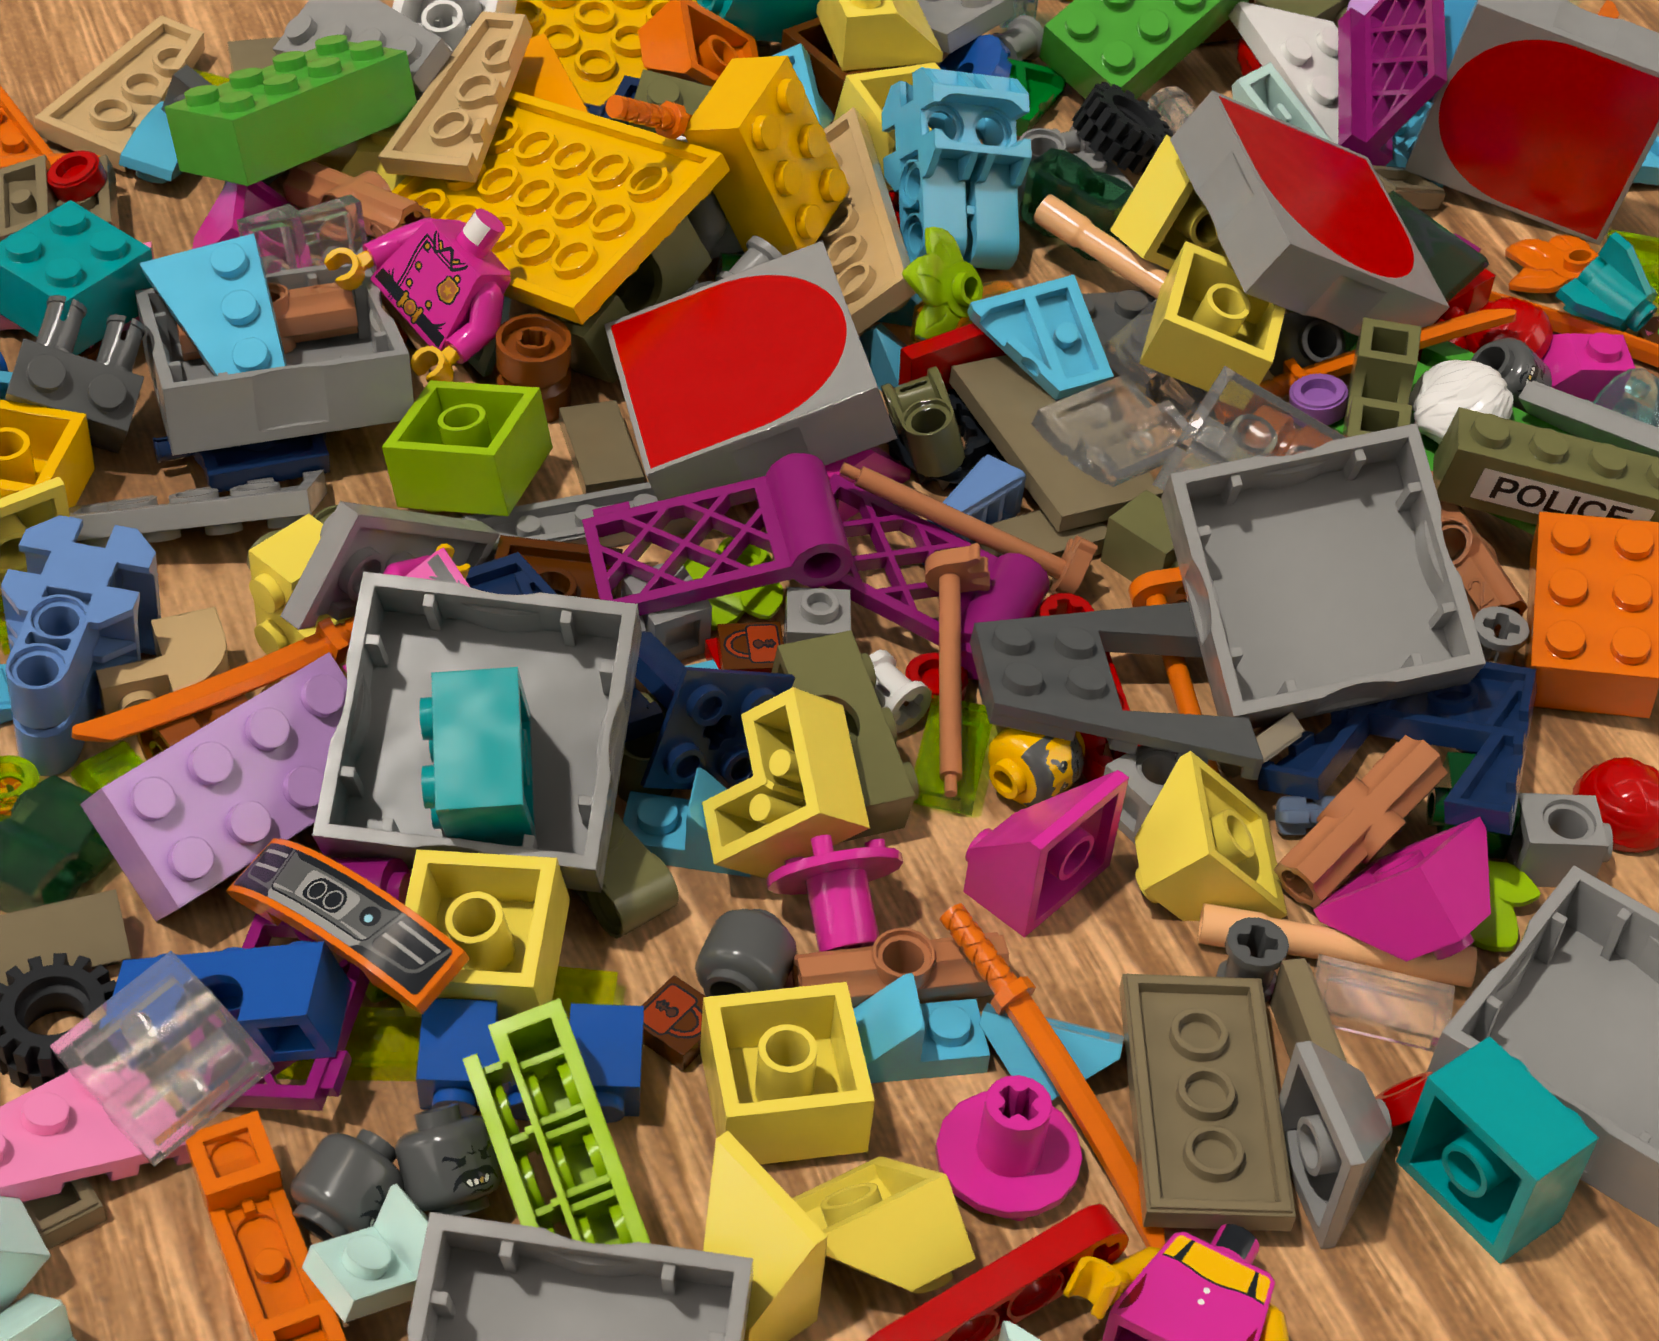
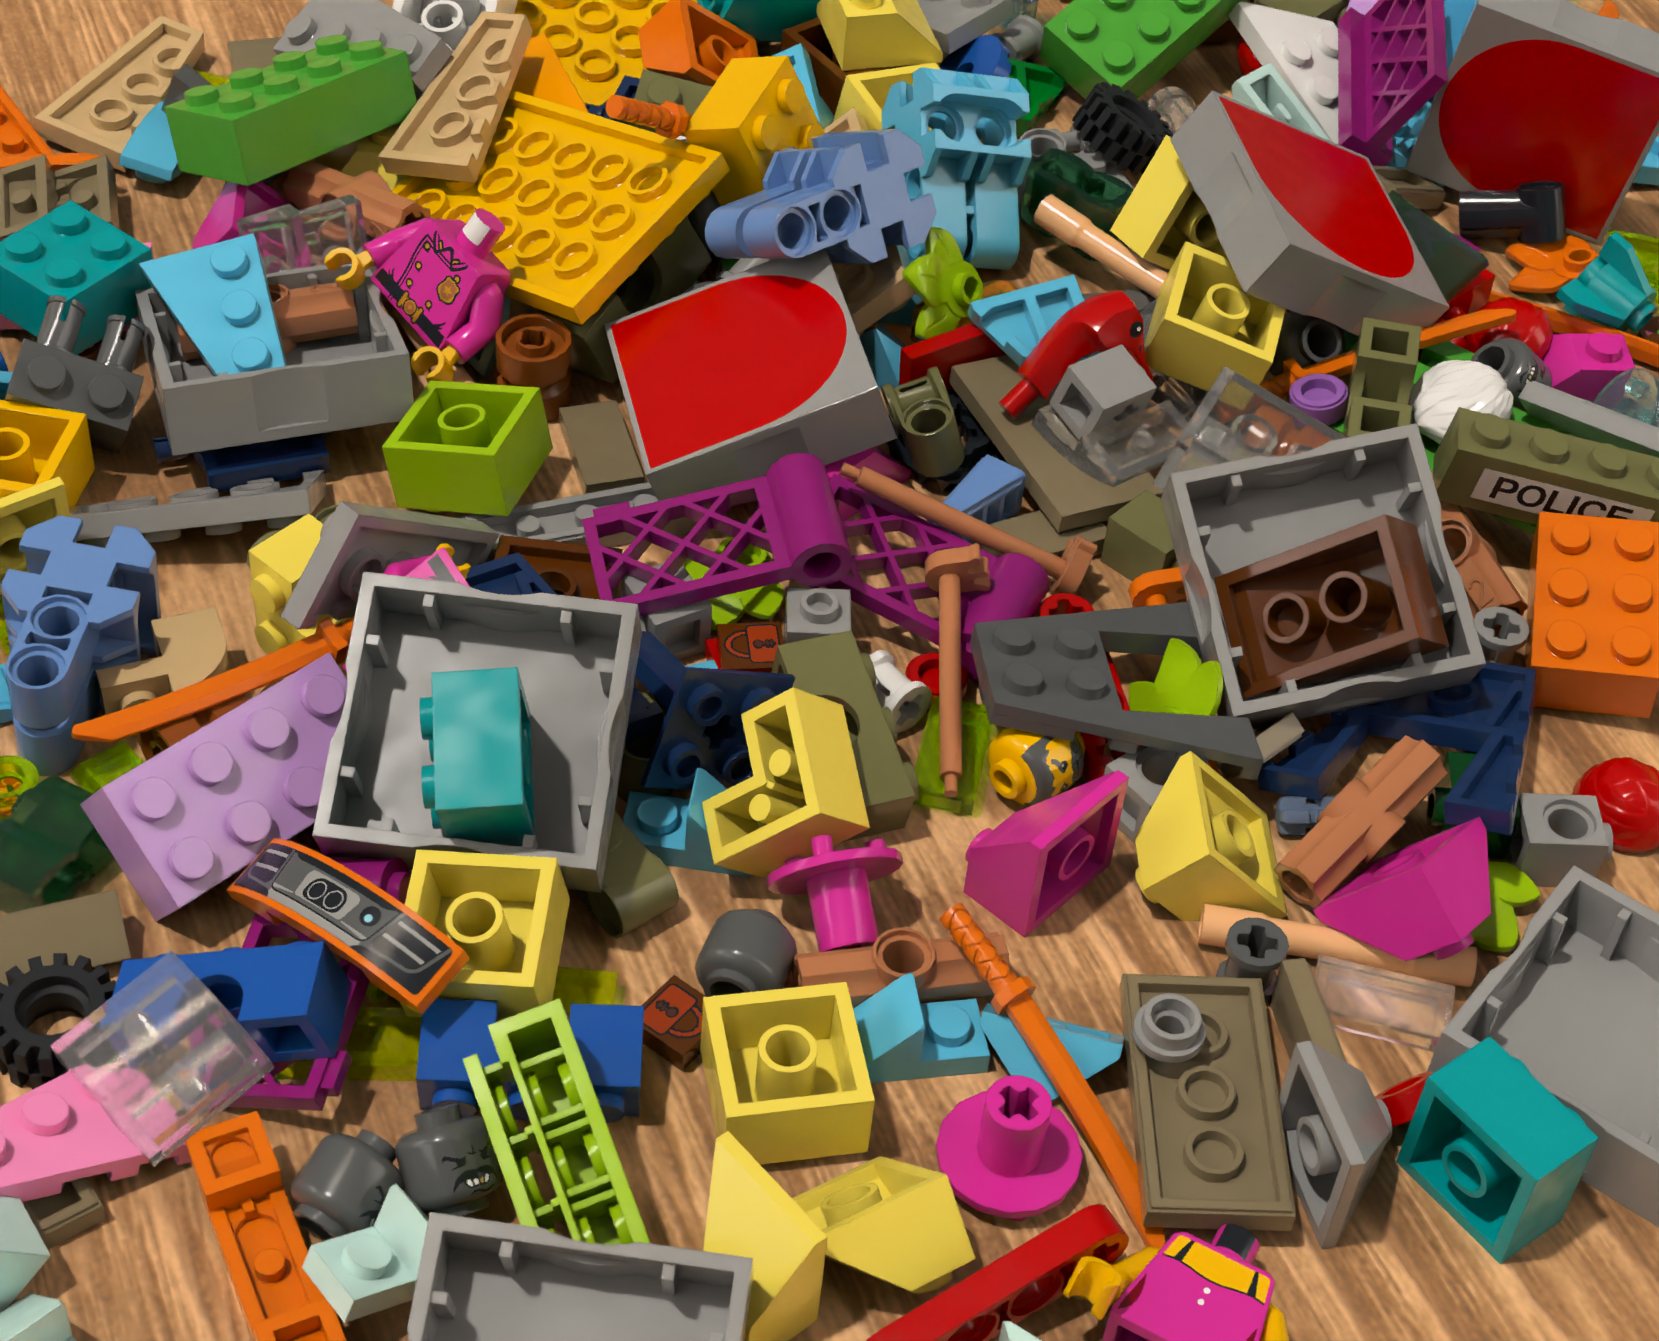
red tile [47,151,107,202] -> none
none -> medium blue connector [705,129,936,263]
none -> red animal [998,289,1154,419]
none -> light grey brick [1049,344,1157,446]
none -> lime plate [1129,638,1223,716]
none -> light grey plate [1132,993,1206,1063]
none -> reddish brown slope [1214,514,1449,700]
none -> black piece [1459,181,1566,243]

